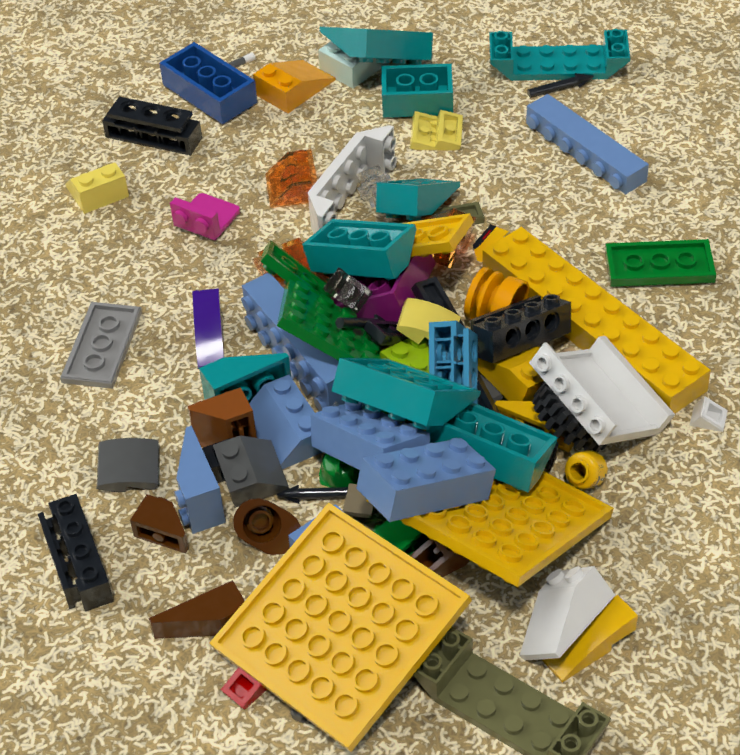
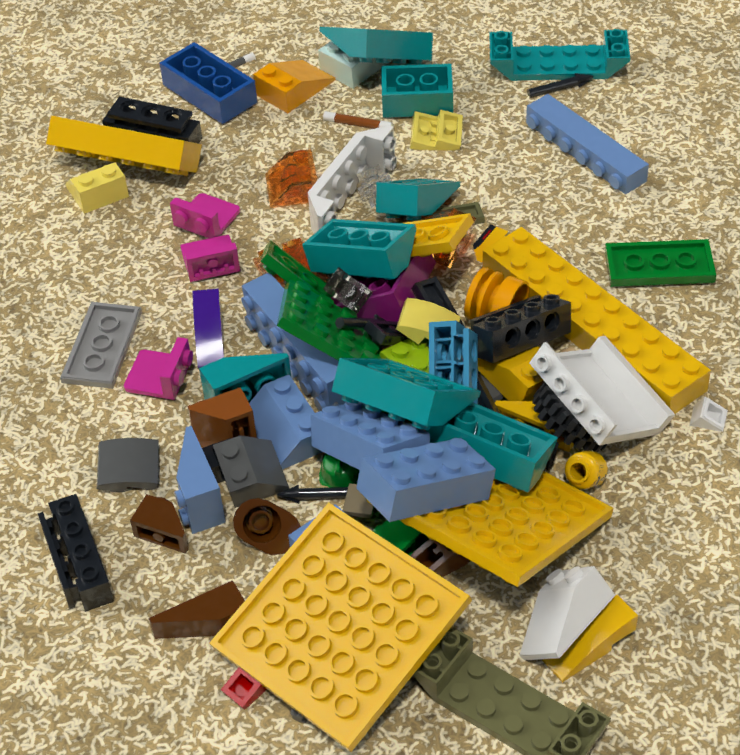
none -> yellow brick [46,115,202,176]
none -> dark pink bracket [124,337,193,400]
none -> dark pink bracket [180,235,240,282]
none -> dark orange bar [323,111,393,129]

